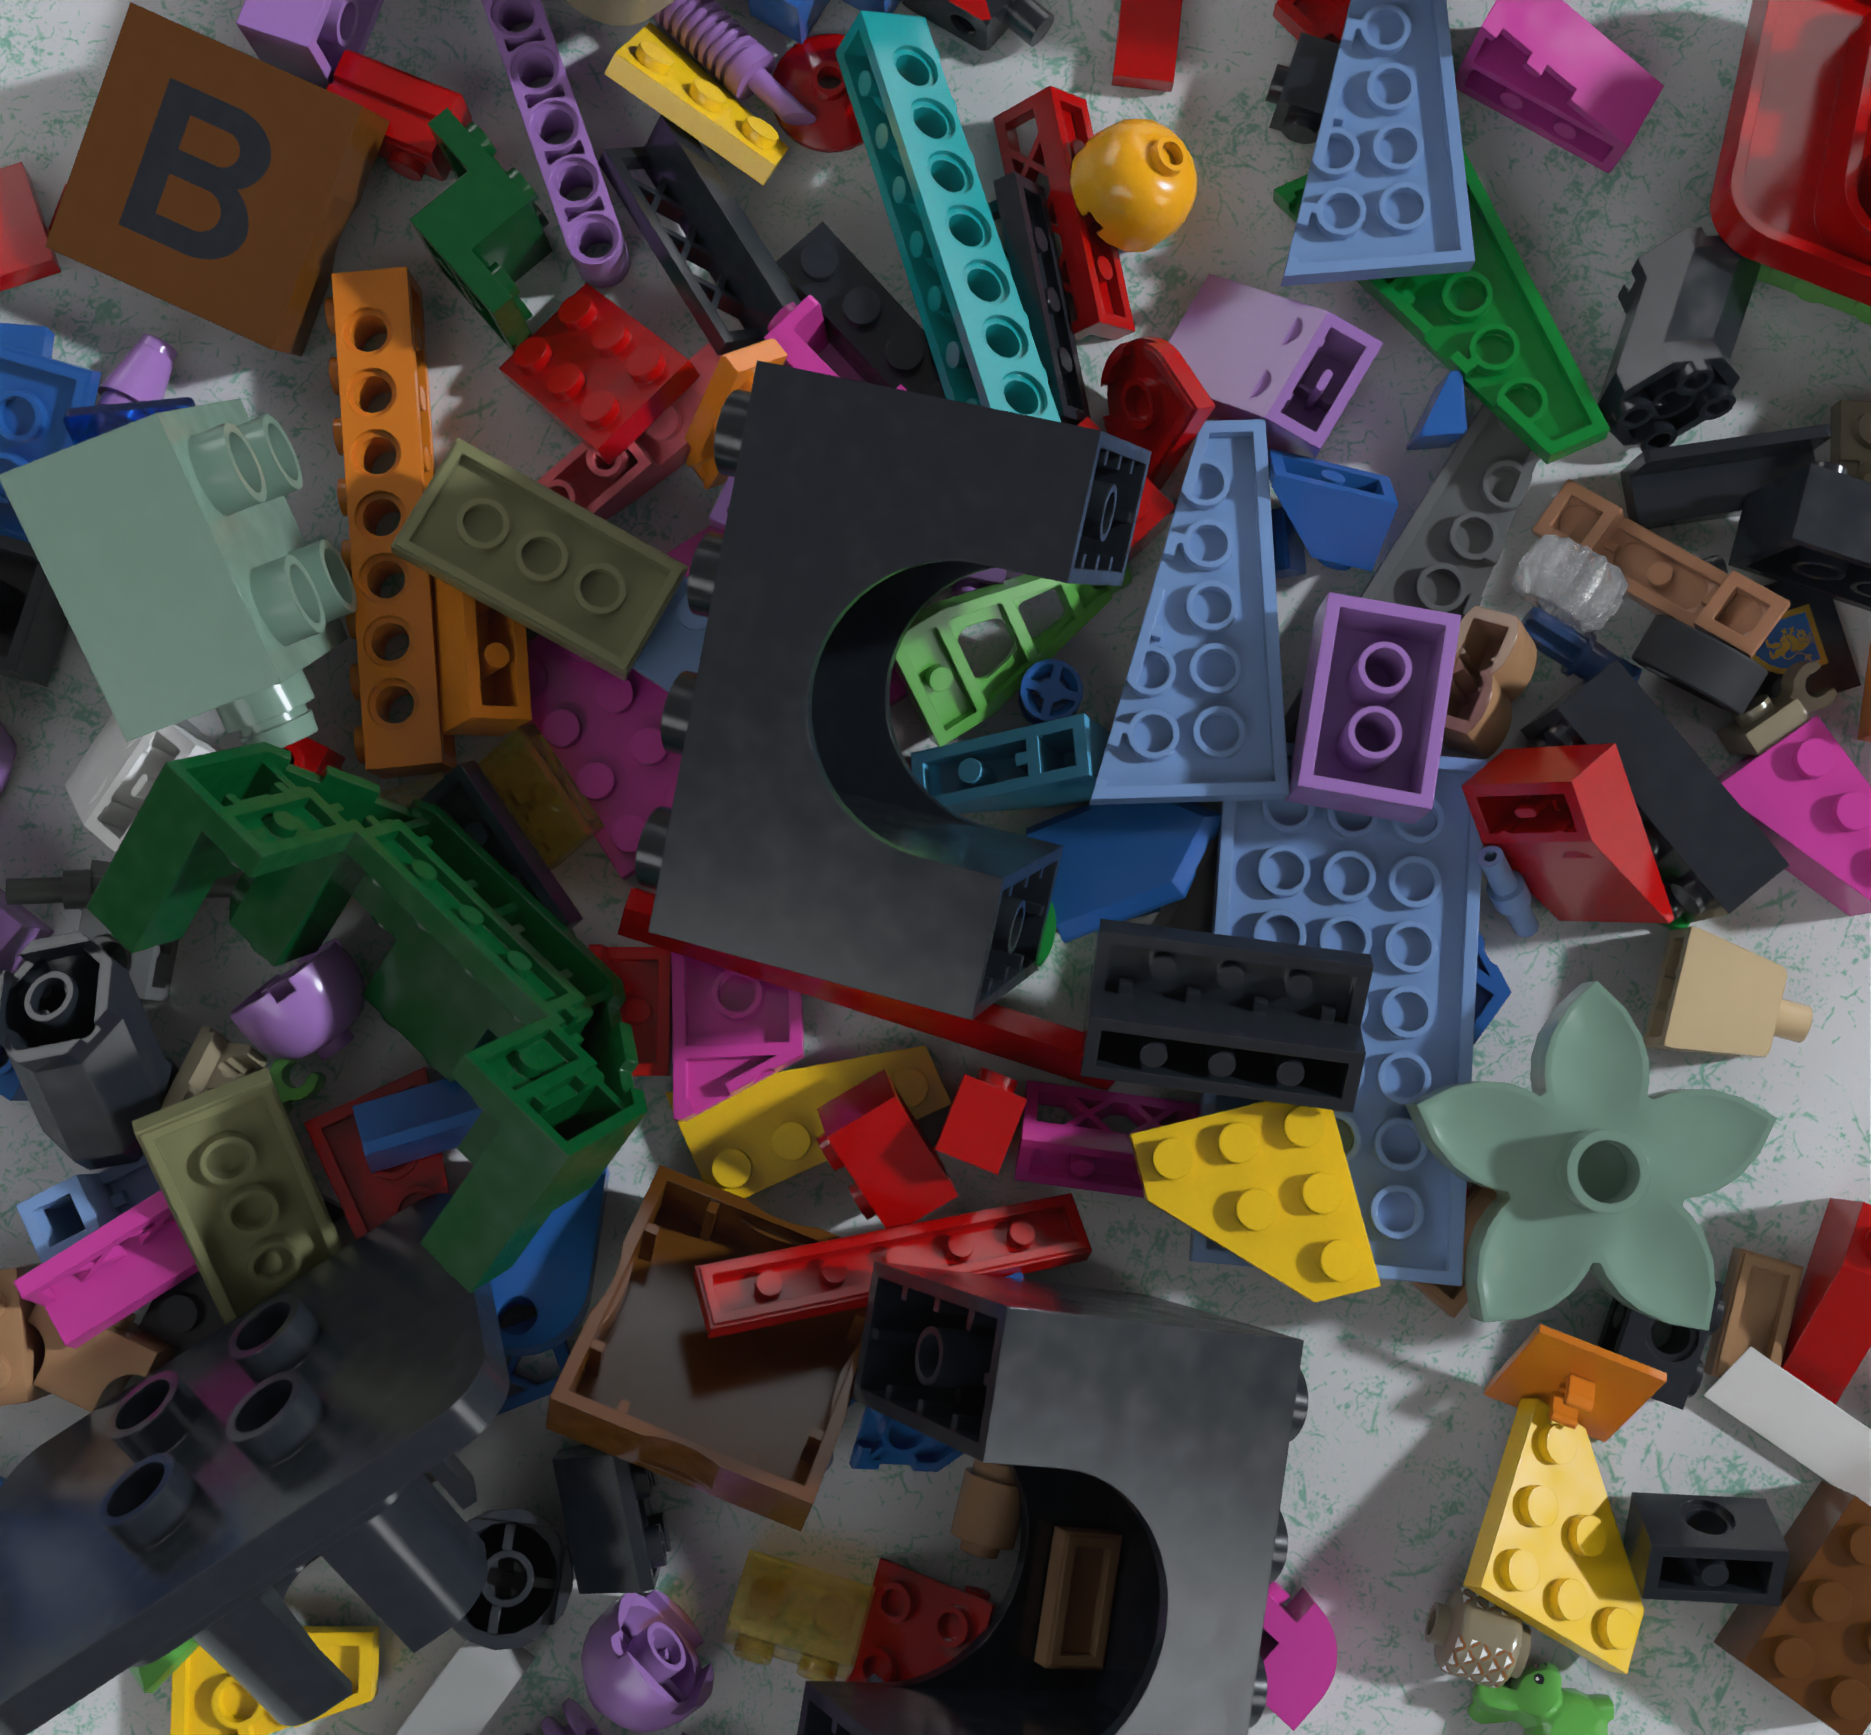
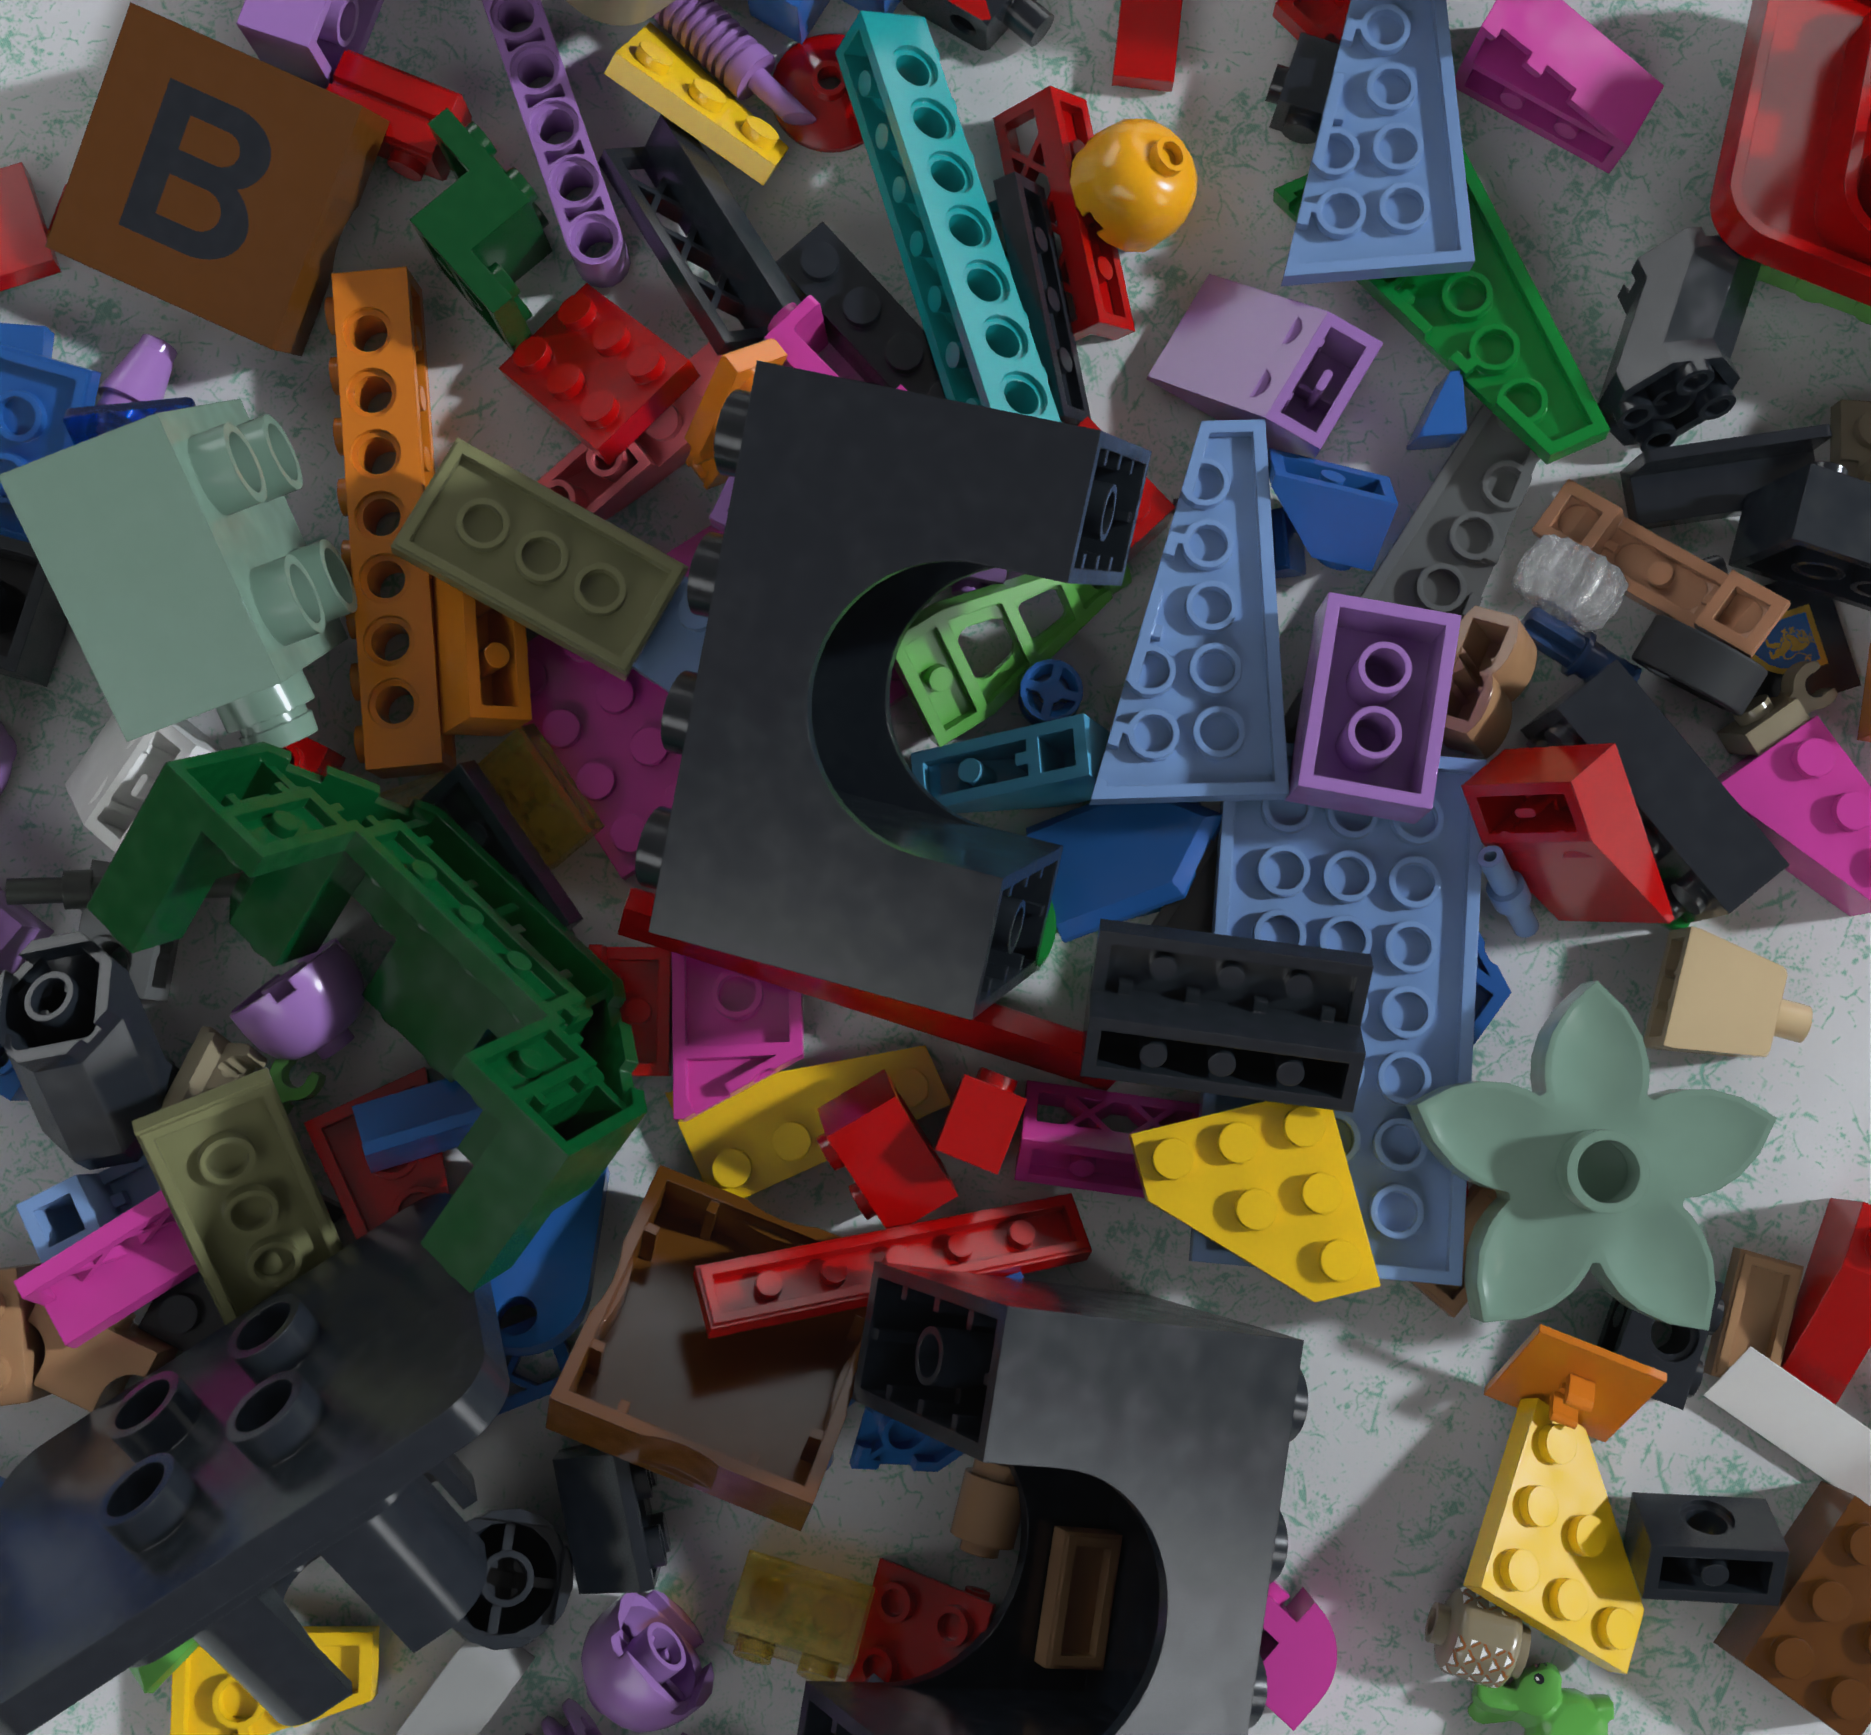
red tile [1100,336,1215,490] -> none

